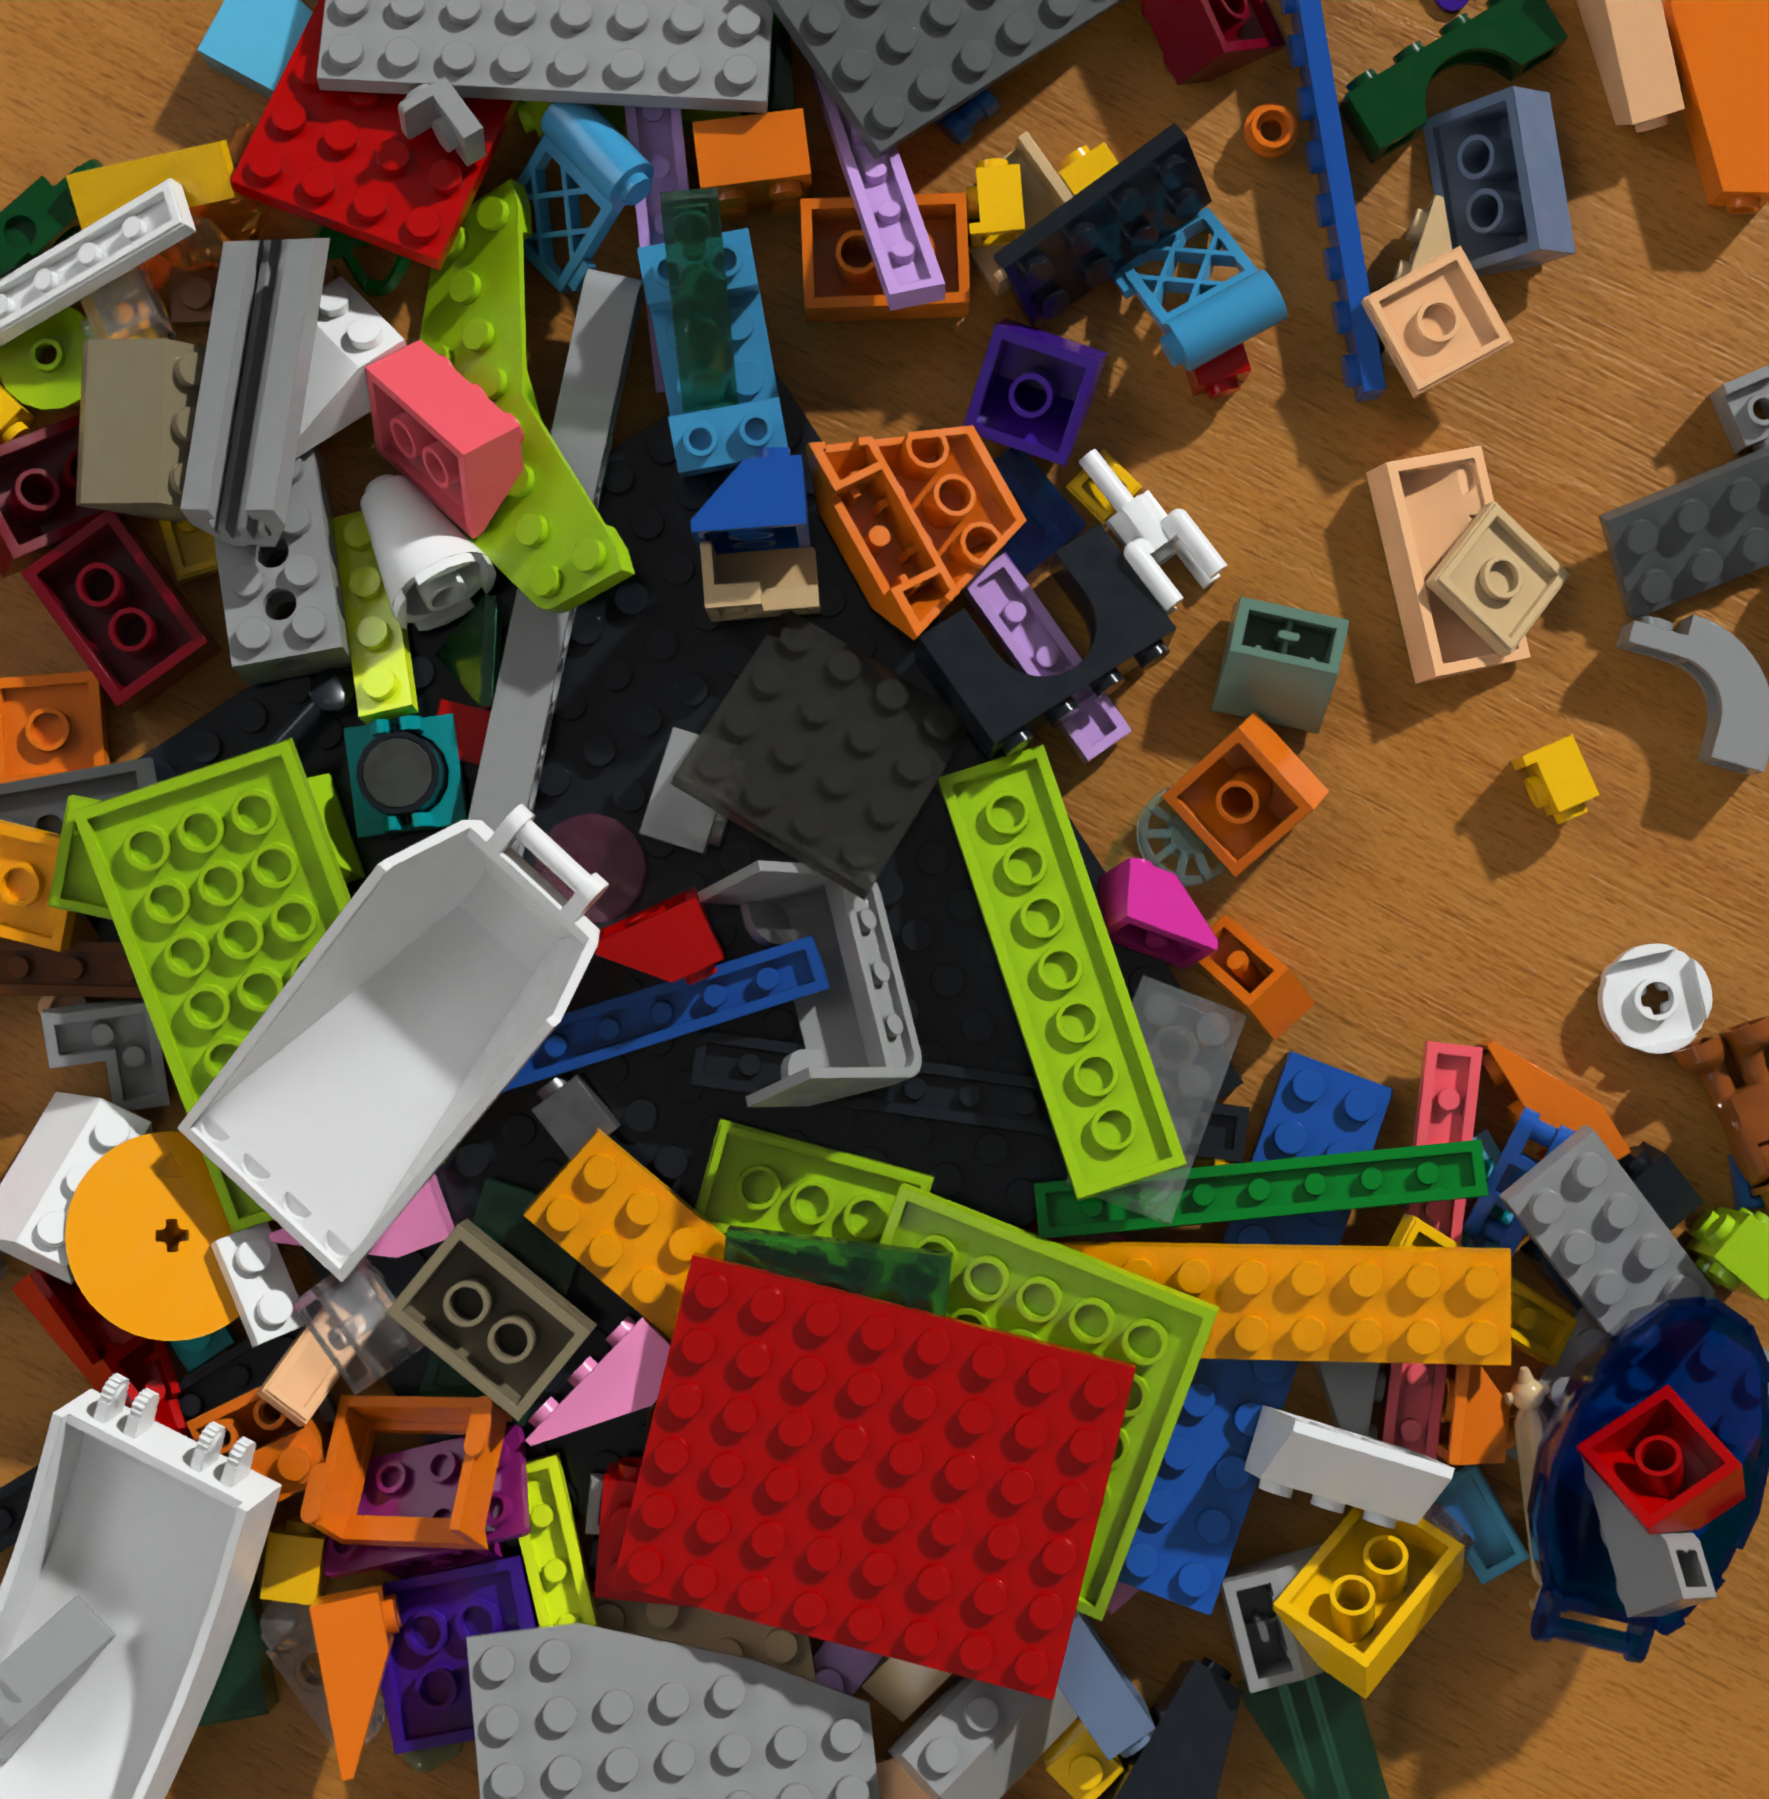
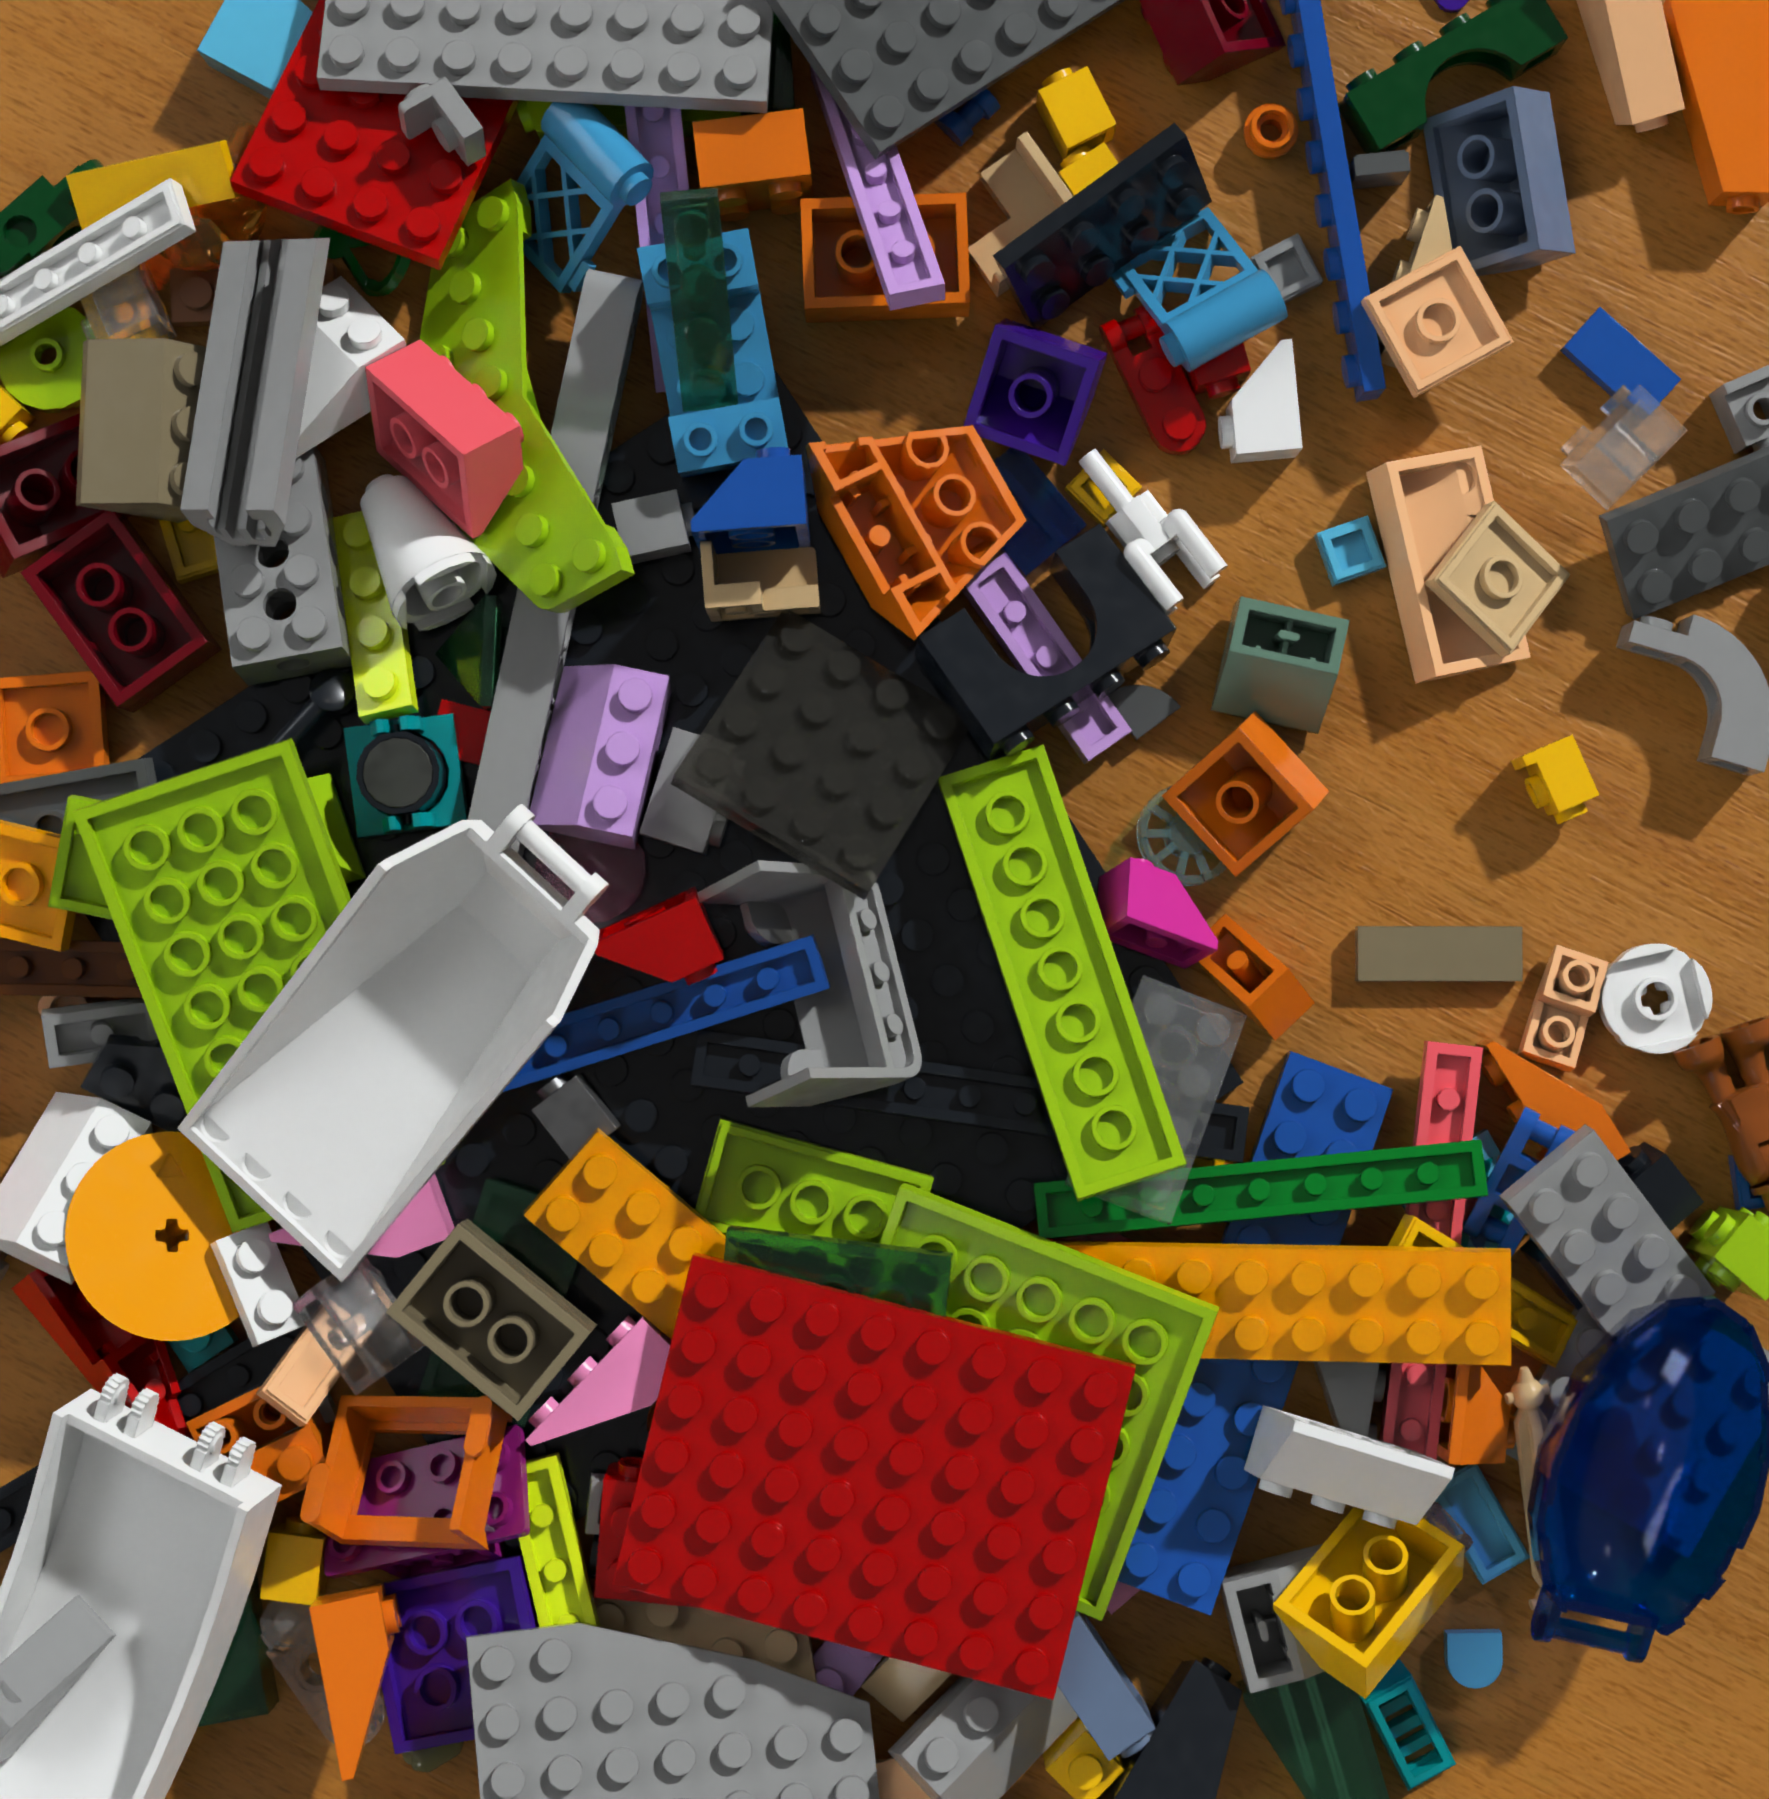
yellow brick [966,158,1025,248] -> none
red slope [1576,1384,1746,1535] -> none
light grey slope [1581,1457,1717,1618] -> none
none -> black wing [81,1034,187,1132]
none -> lavender slope [530,664,672,850]
none -> light grey brick [611,489,695,565]
none -> yellow brick [1036,66,1117,160]
none -> red plate [1099,305,1206,456]
none -> dark grey tile [1108,685,1180,741]
none -> white slope [1218,339,1303,463]
none -> light grey tile [1250,233,1323,303]
none -> medium azure tile [1314,515,1386,587]
none -> dark grey tile [1349,150,1411,190]
none -> dark tan tile [1355,926,1523,981]
none -> teal slope [1356,1659,1456,1791]
none -> medium azure tile [1444,1629,1503,1689]
none -> light nougat slope [1517,945,1609,1073]
none -> clear brick [1559,384,1688,511]
none -> blue tile [1560,307,1681,423]

